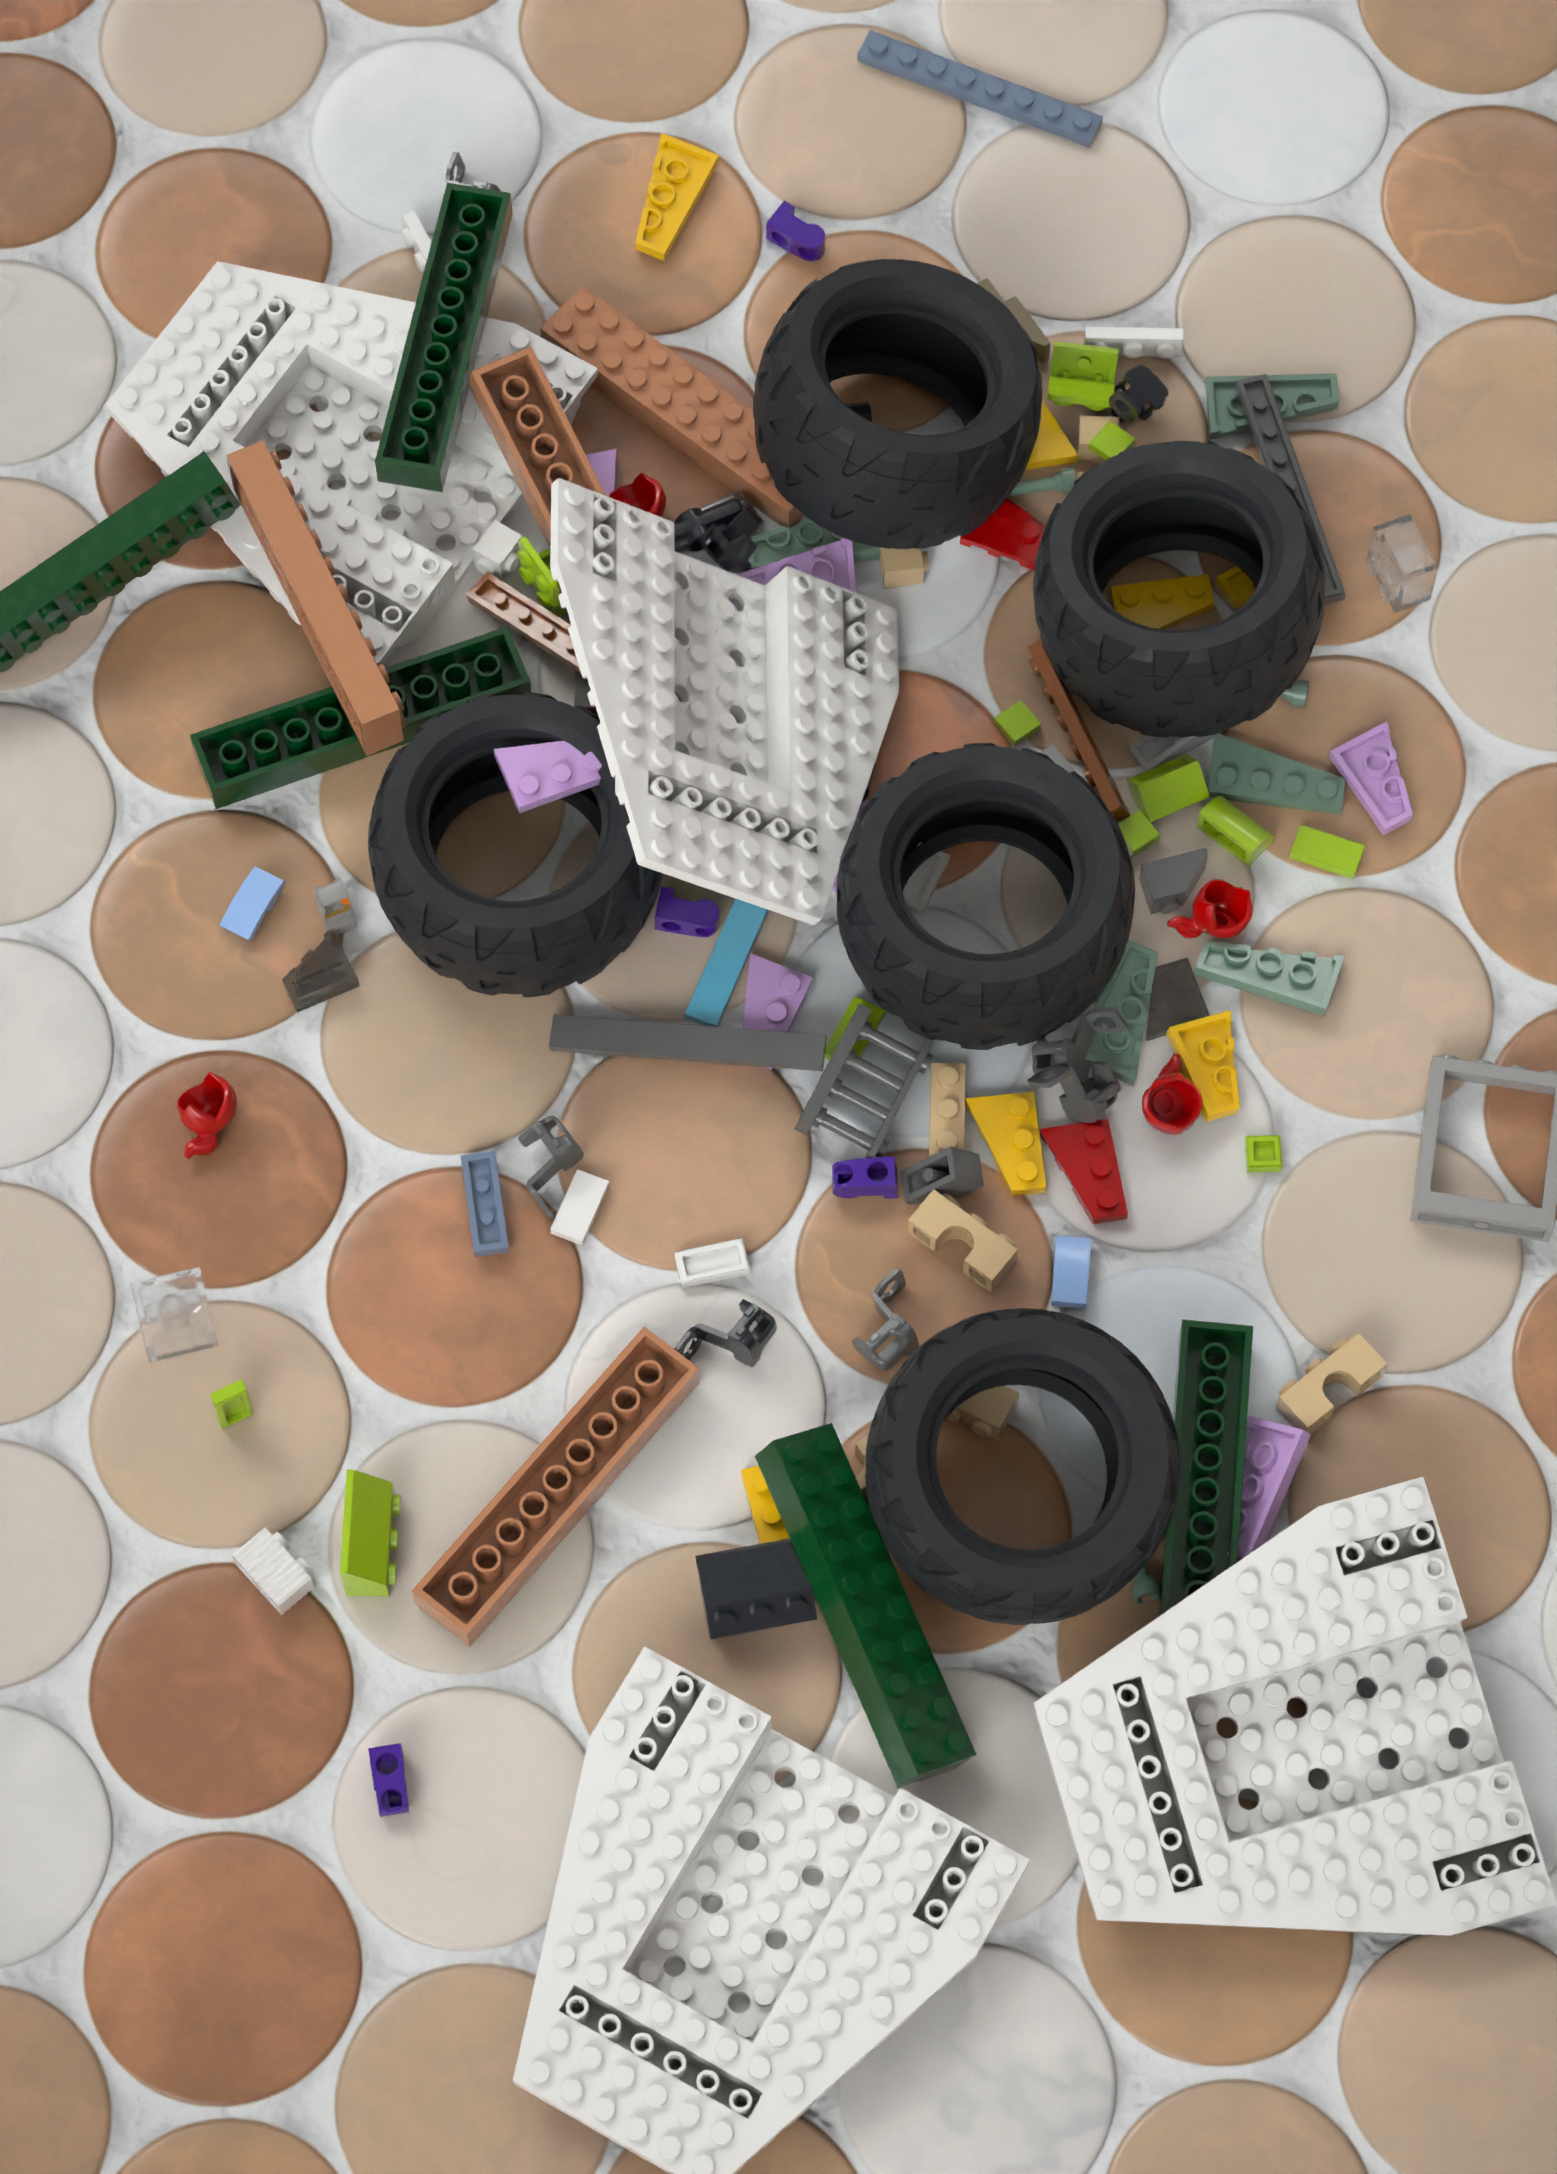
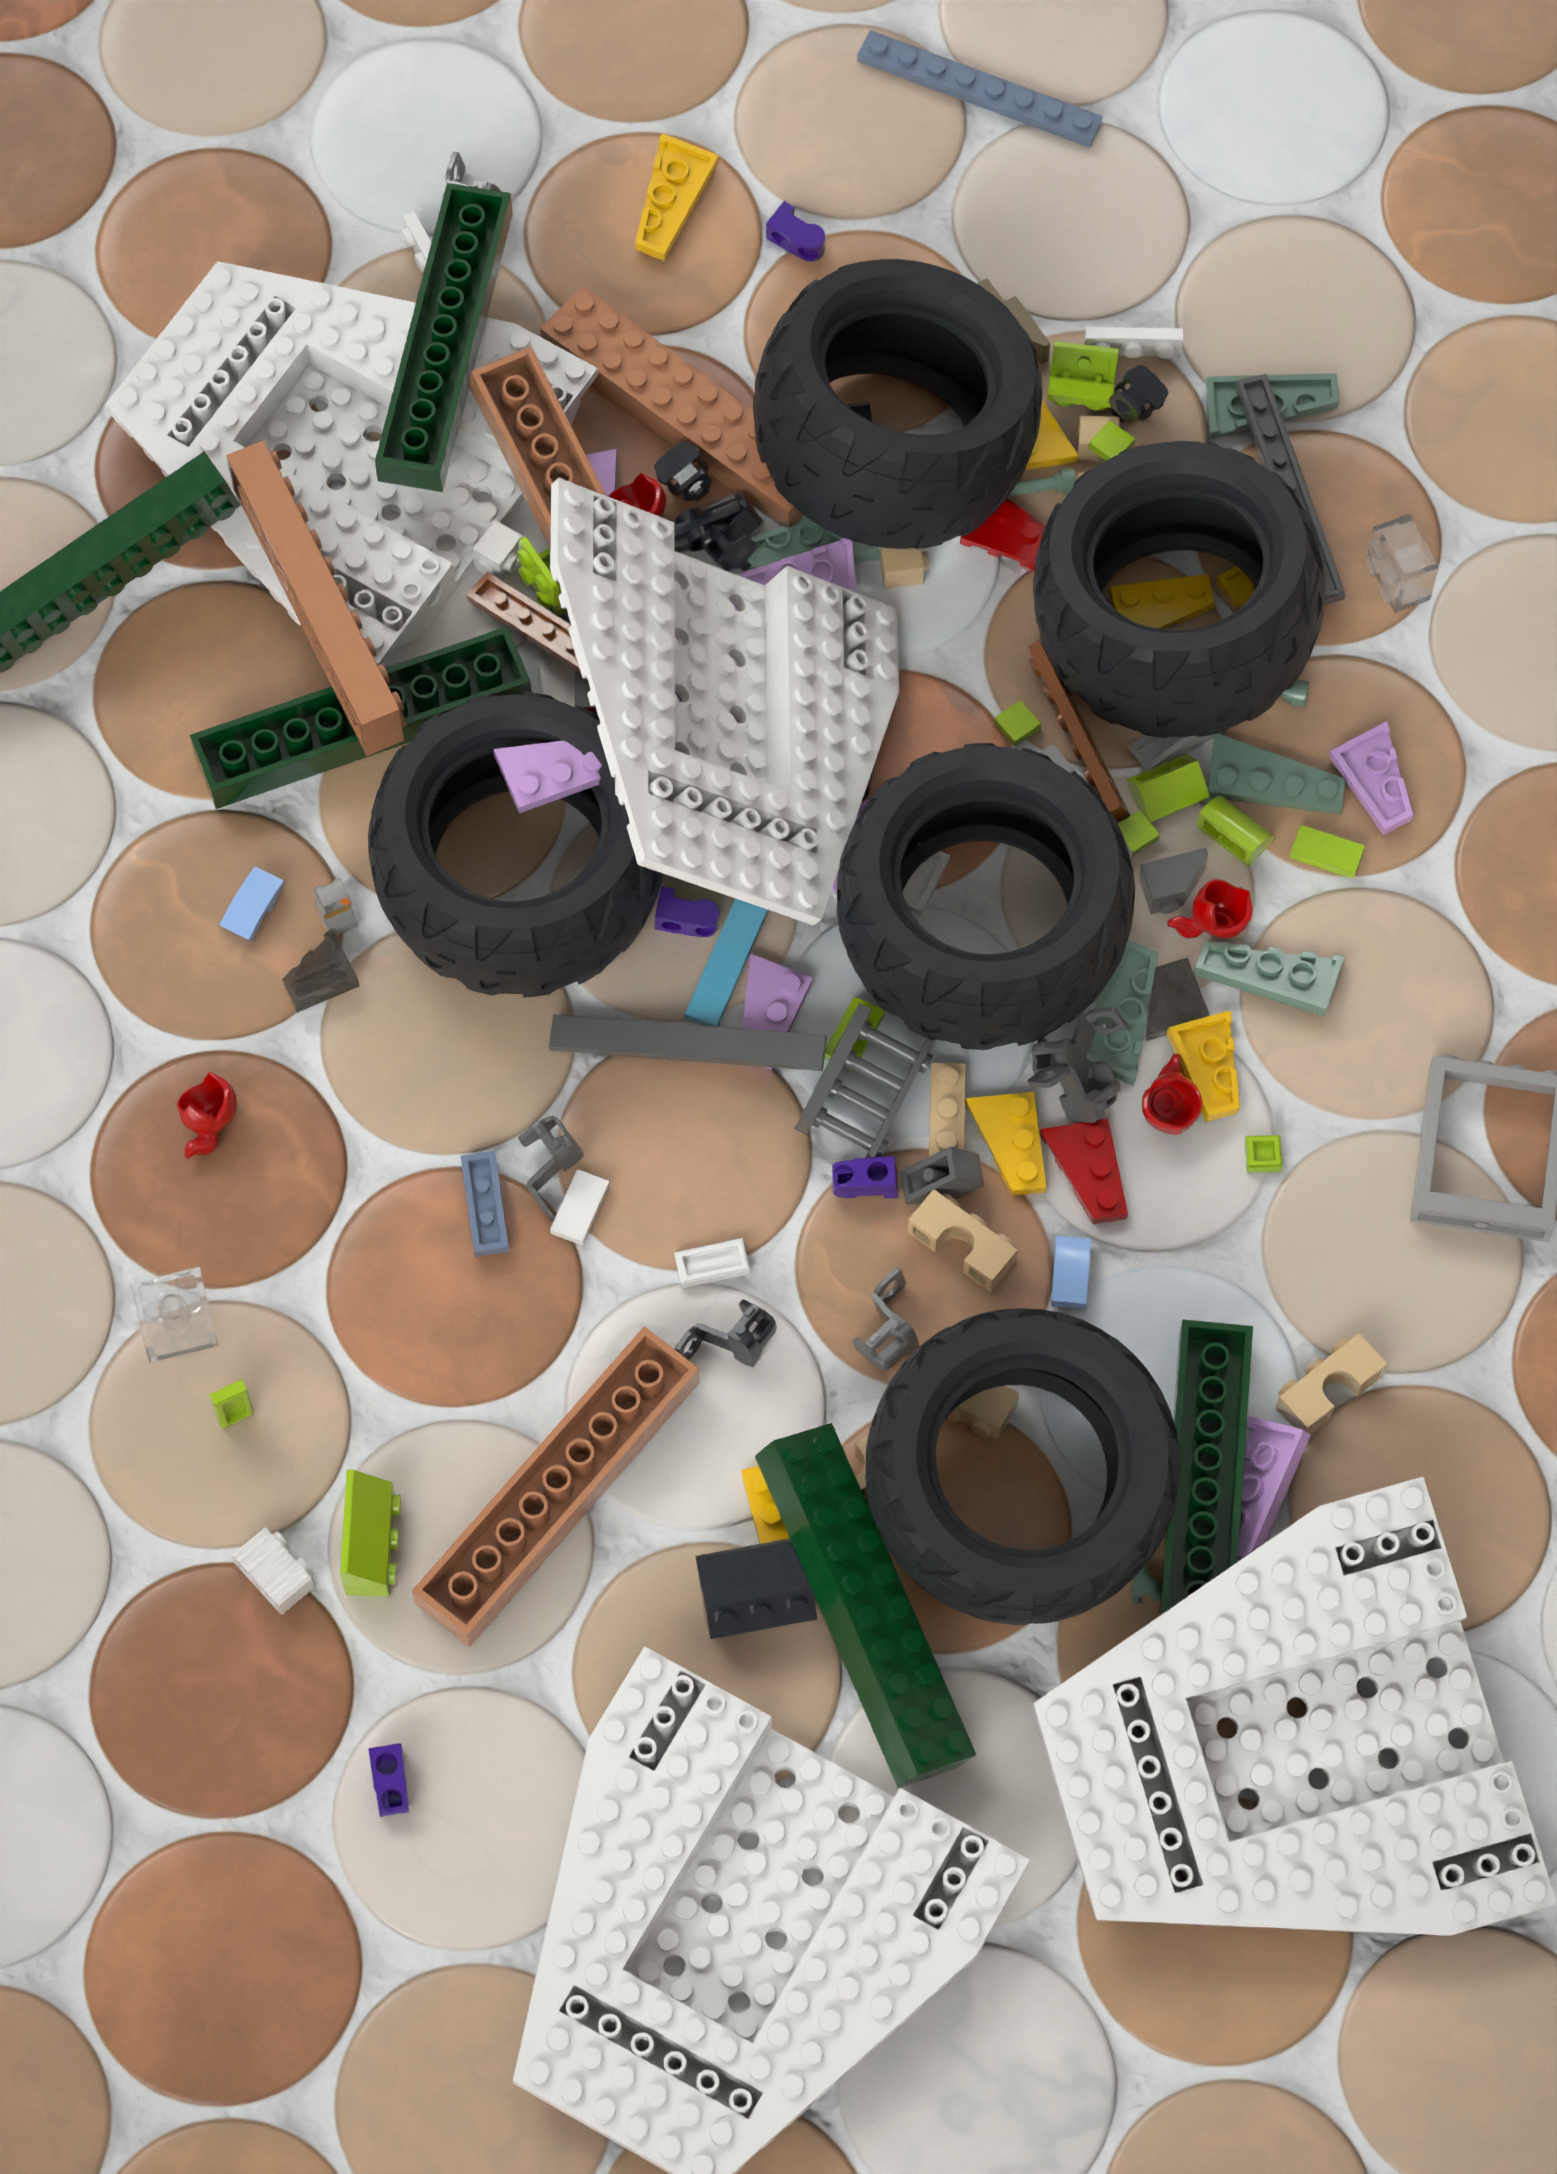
none -> black piece [654,441,712,502]

